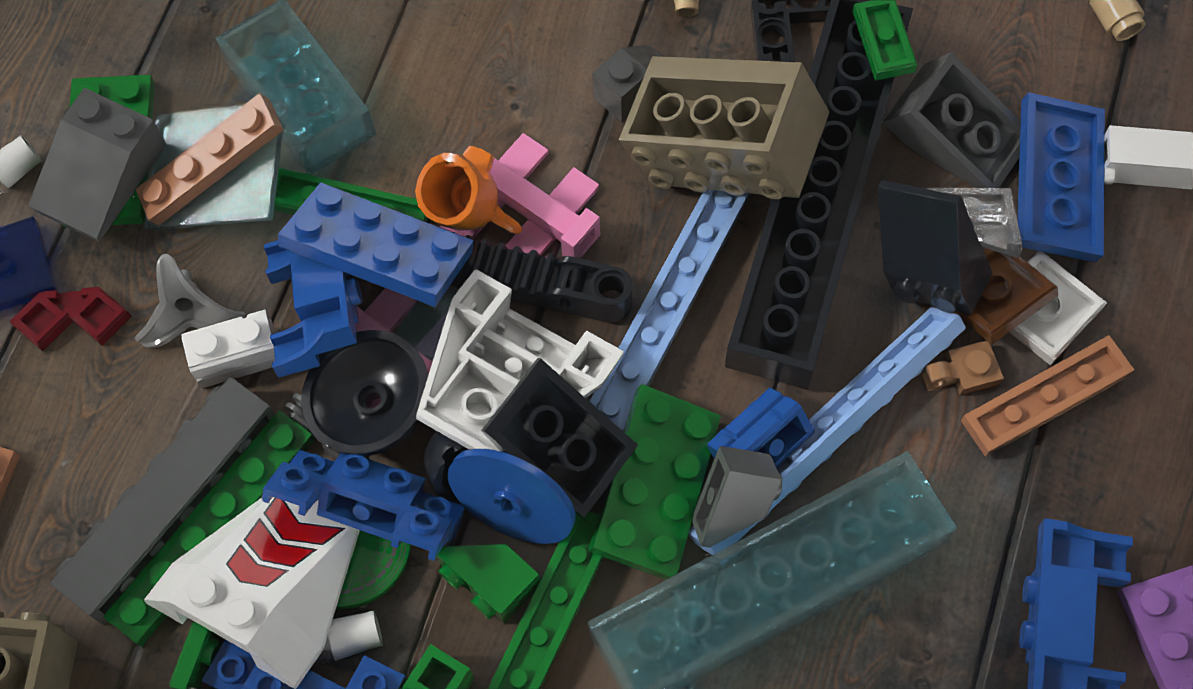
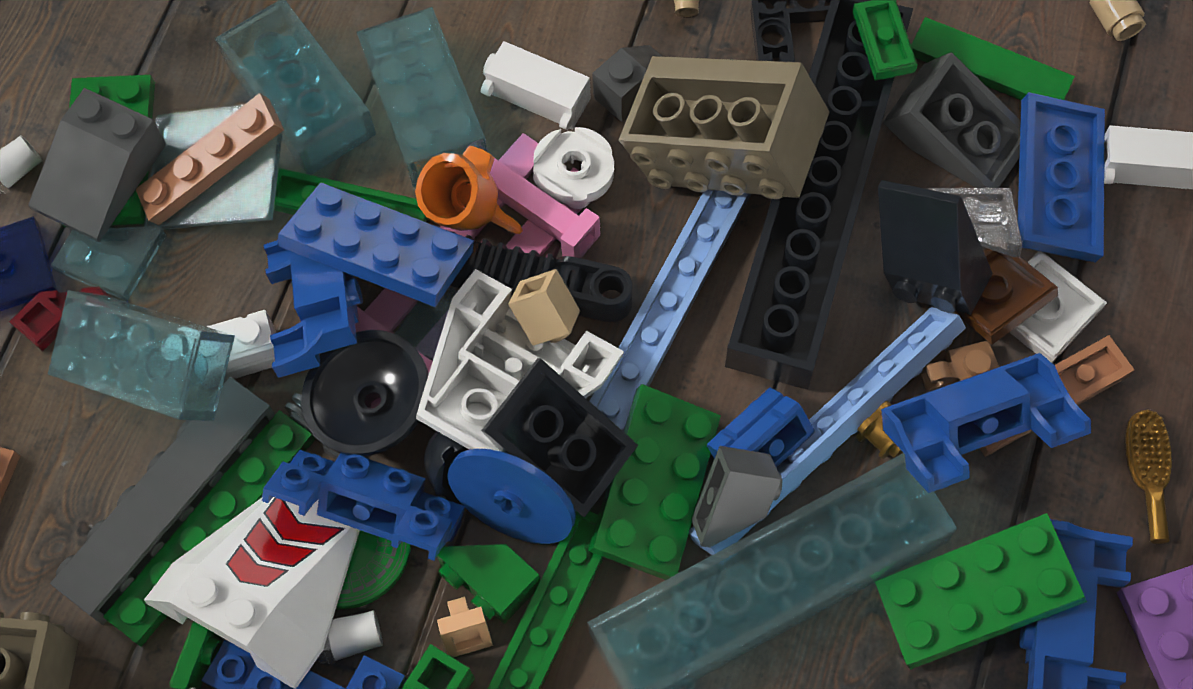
light grey piece [135,254,246,348] -> none
none -> clear light blue brick [48,290,235,421]
none -> clear light blue wing [51,226,167,301]
none -> clear light blue brick [356,7,488,187]
none -> light nougat tile [437,597,493,658]
none -> white brick [481,41,591,130]
none -> tan brick [508,269,580,346]
none -> white plate [533,127,614,209]
none -> pearl gold brick [855,400,903,459]
none -> green plate [875,513,1087,670]
none -> blue bracket [881,353,1091,493]
none -> green tile [911,17,1075,100]
none -> pearl gold piece [1125,409,1172,544]

